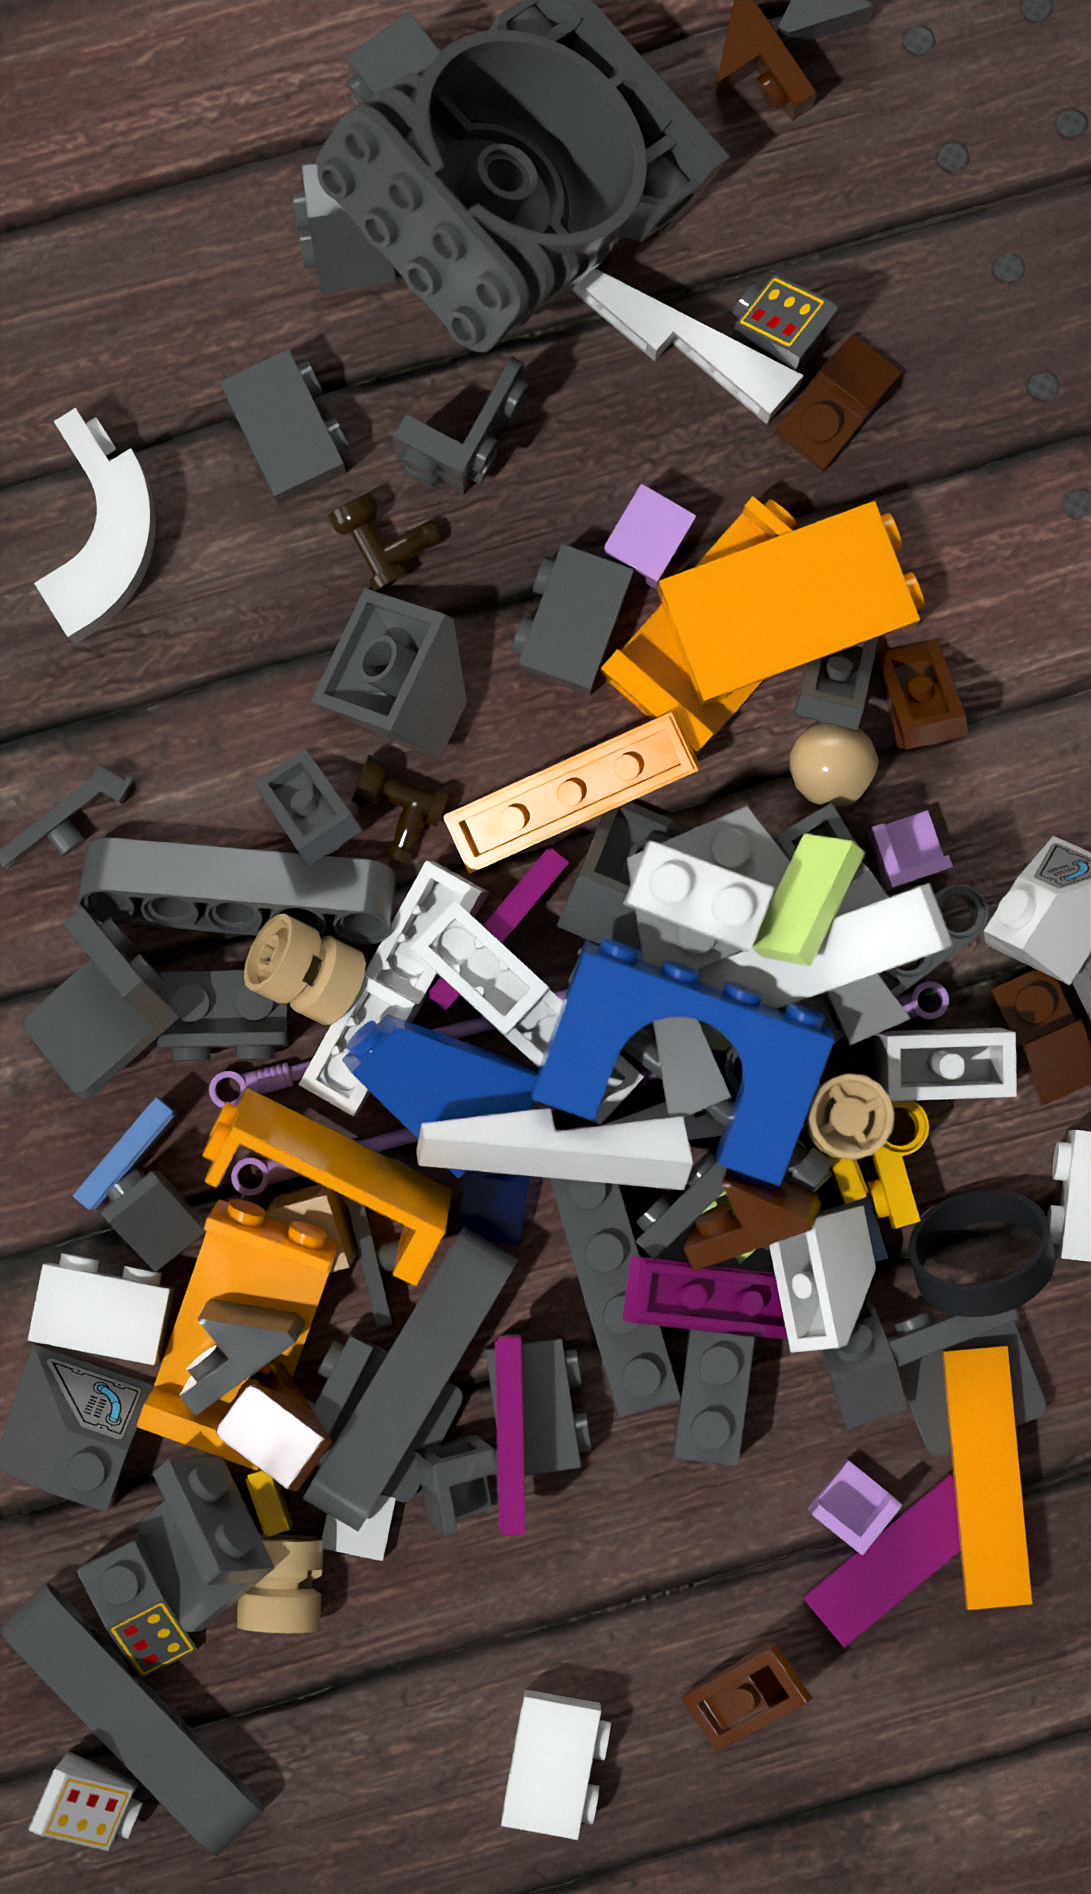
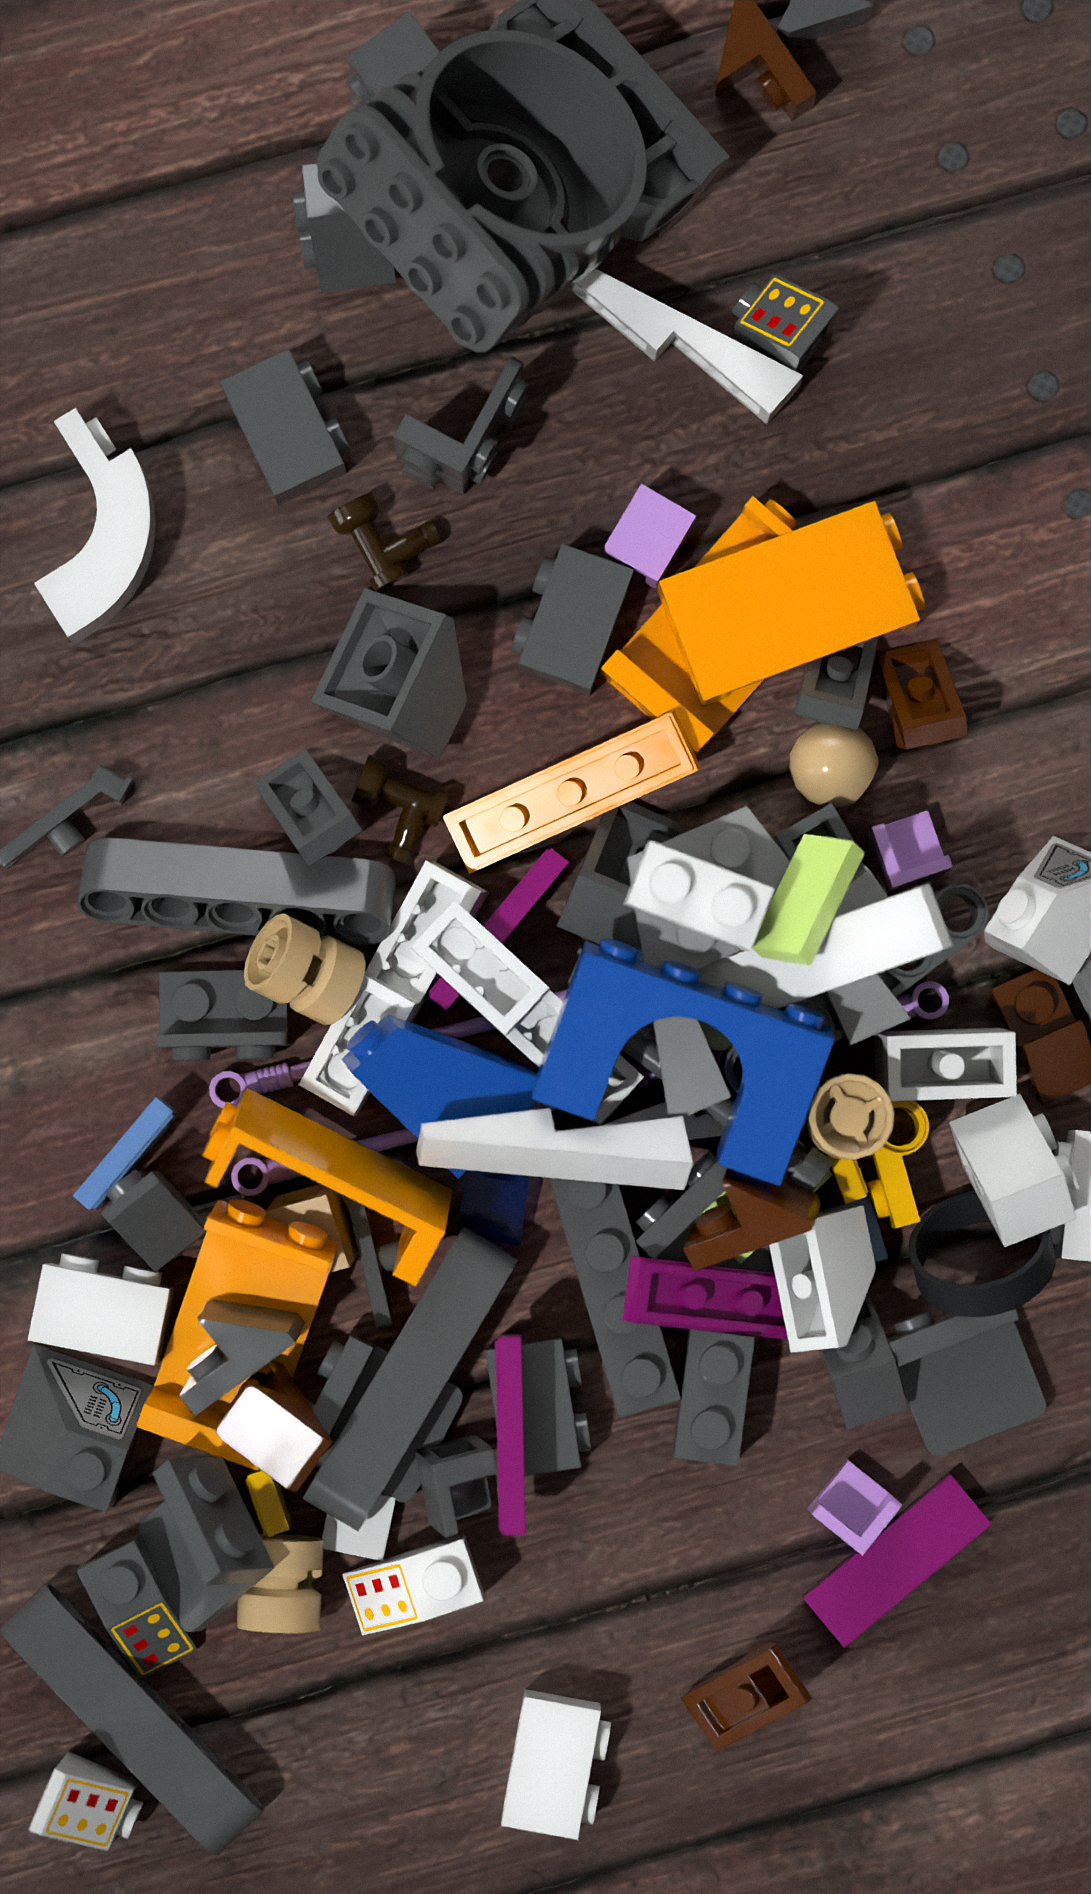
dark grey bracket [23,907,179,1099] -> none
reddish brown slope [774,334,903,472] -> none
light orange tile [942,1345,1032,1610] -> none
none -> white slope [342,1533,484,1636]
none -> white brick [949,1094,1079,1247]

